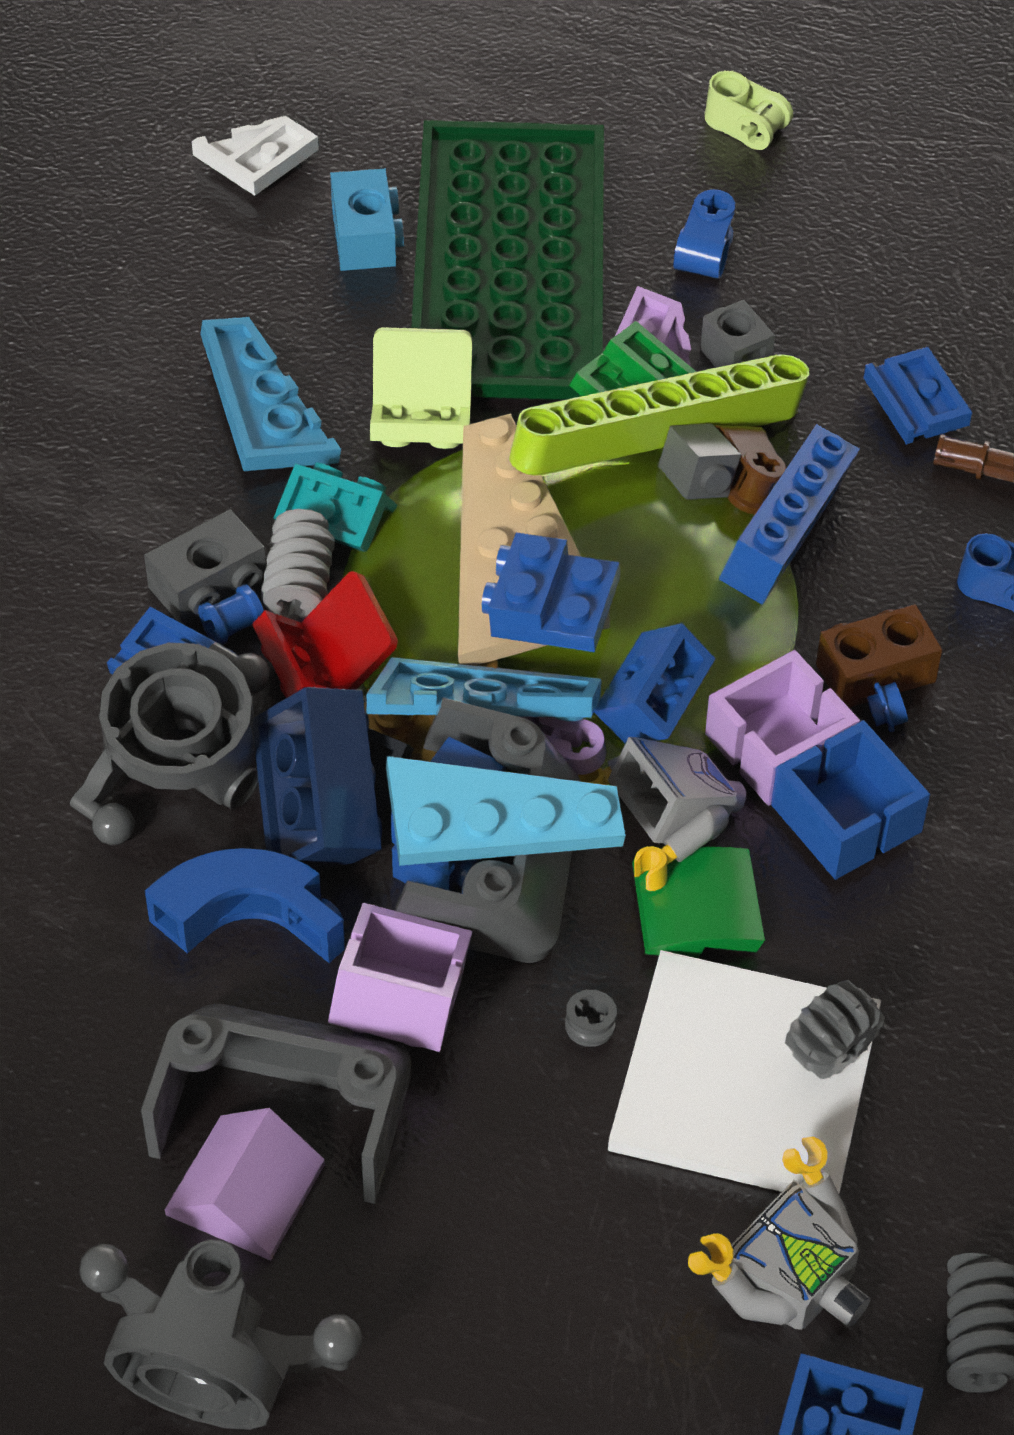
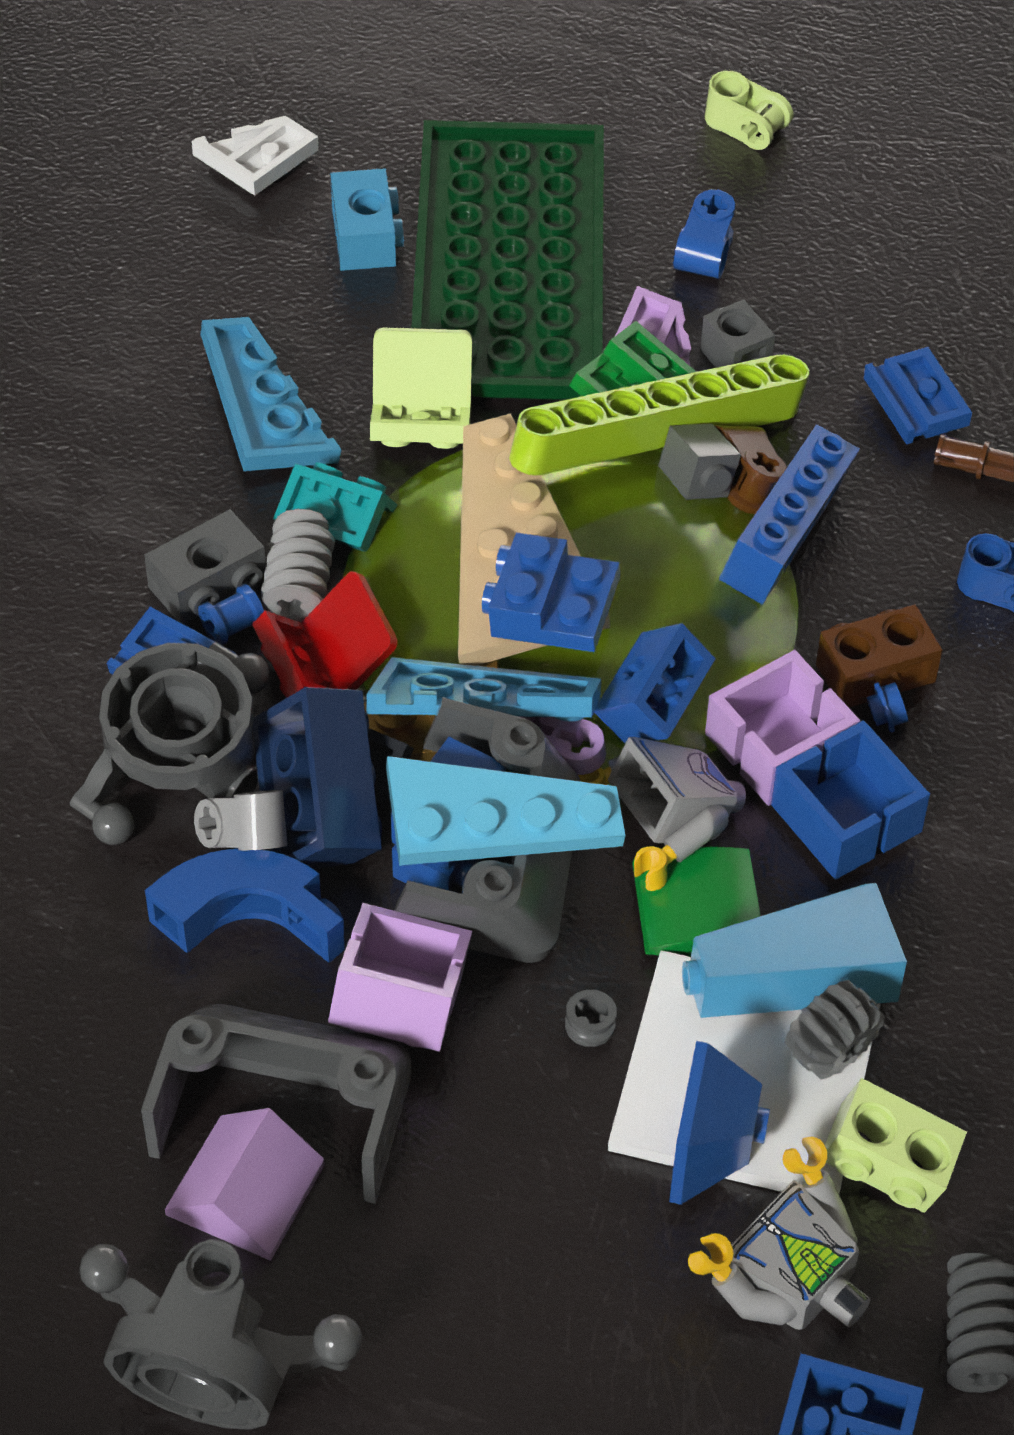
none -> light grey piece [194,790,288,851]
none -> blue slope [669,1041,770,1204]
none -> dark azure slope [682,883,907,1018]
none -> yellowish green brick [825,1078,967,1213]

